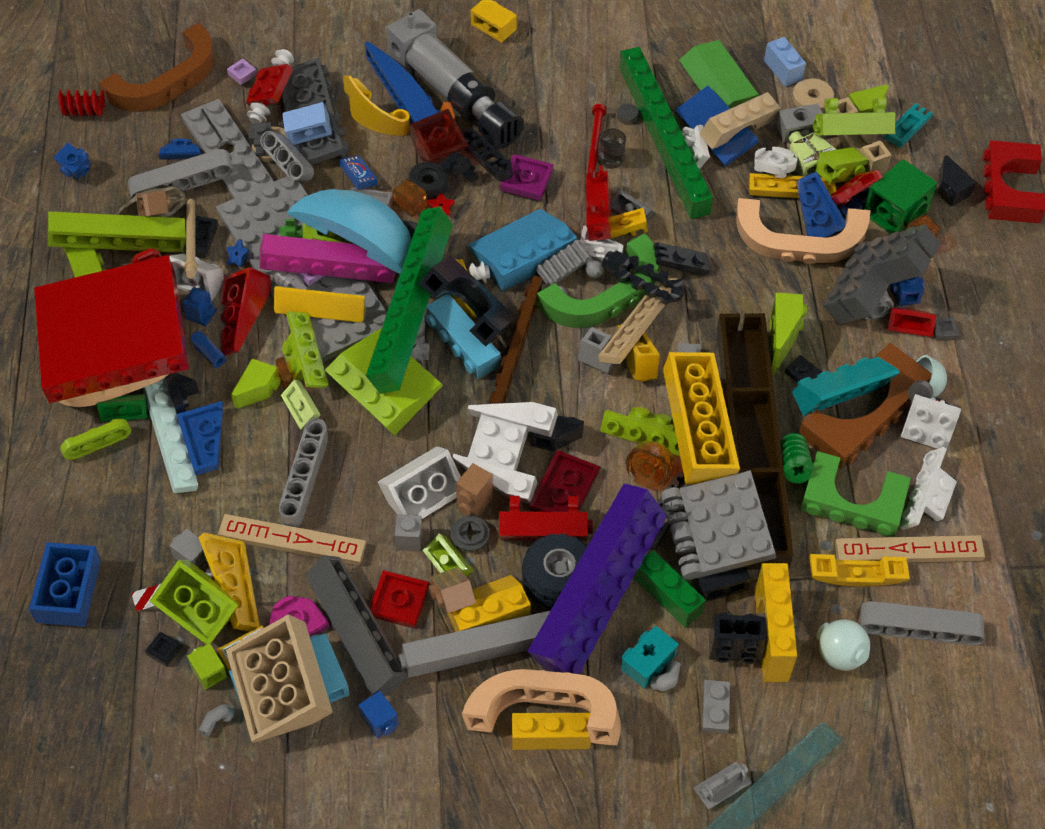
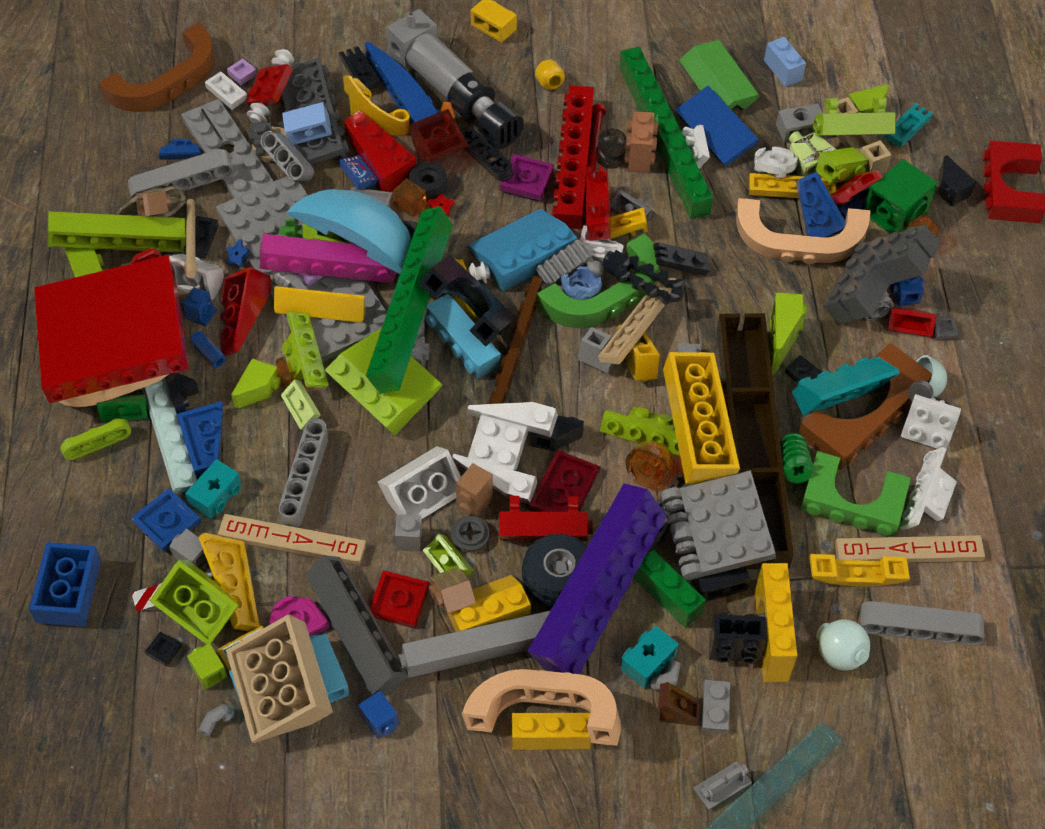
blue brick [54,142,91,180] -> none
red piece [58,89,105,116] -> none
black plate [441,152,479,182] -> none
flat silver tile [617,103,638,124] -> none
tan arch [700,92,781,149] -> none
tan tile [792,78,834,112] -> none
none -> blue plate [131,488,201,553]
none -> teal brick [185,459,242,519]
none -> white plate [205,72,248,110]
none -> black hinge [339,46,380,90]
none -> red wedge [344,110,416,192]
none -> yellow head [535,59,565,90]
none -> red brick [552,85,594,229]
none -> medium blue hair [561,266,602,300]
none -> nougat brick [625,111,658,173]
none -> reddish brown slope [658,682,701,726]

